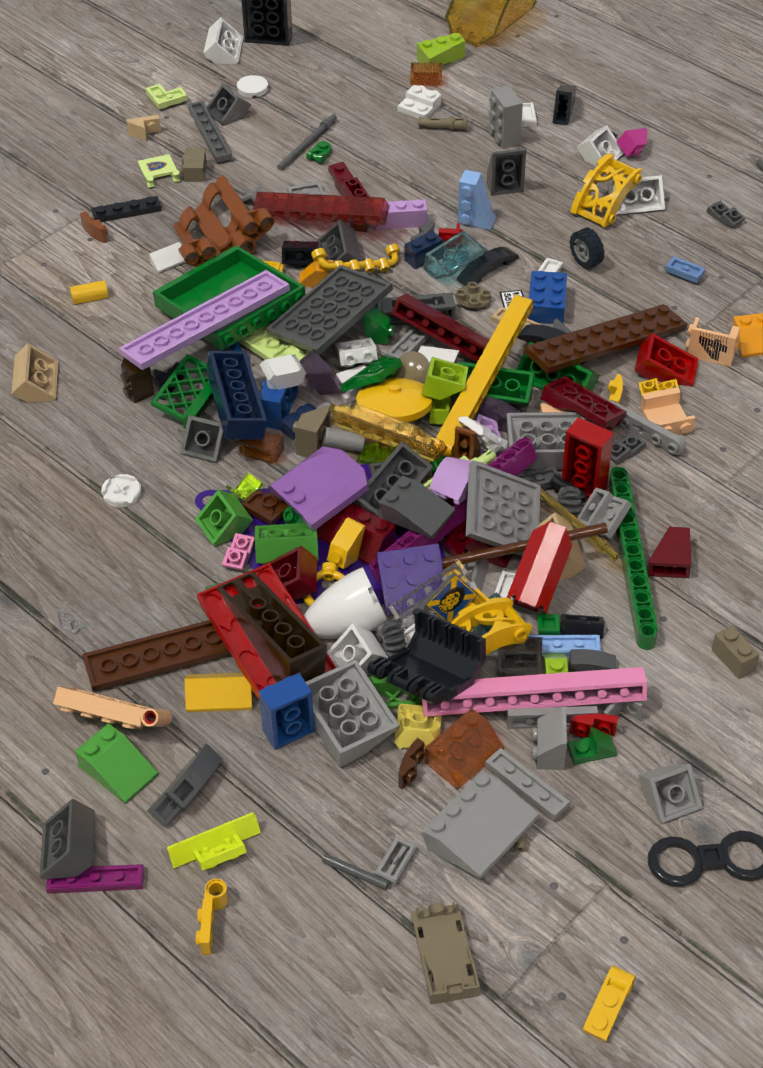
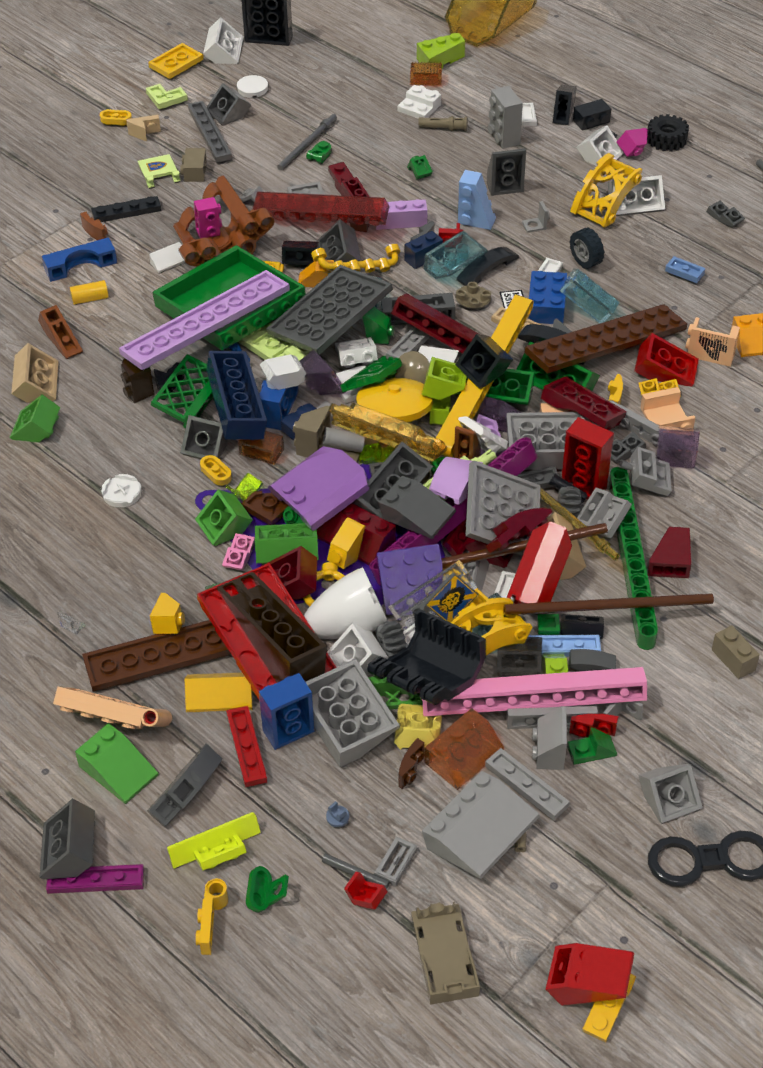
none -> bright green slope [10,394,60,442]
none -> dark orange slope [38,305,83,359]
none -> blue arch [42,237,117,282]
none -> yellow plate [100,109,132,126]
none -> yellow plate [148,43,204,79]
none -> yellow slope [150,593,185,634]
none -> dark pink brick [194,197,222,238]
none -> yellow plate [200,455,232,486]
none -> red plate [226,706,267,788]
none -> green bracket [246,866,289,913]
none -> sand blue plate [326,801,349,827]
none -> red bracket [344,871,388,910]
none -> green bracket [407,155,433,180]
none -> black slope [455,334,513,389]
none -> dark red slope [485,508,553,553]
none -> reddish brown piece [503,593,714,615]
none -> light grey bracket [522,201,550,233]
none -> red slope [545,943,634,1006]
none -> clear light blue slope [560,268,620,323]
none -> black brick [573,99,611,131]
none -> light grey plate [619,447,672,496]
none -> black tyre [647,114,689,152]
none -> clear purple slope [656,426,700,468]

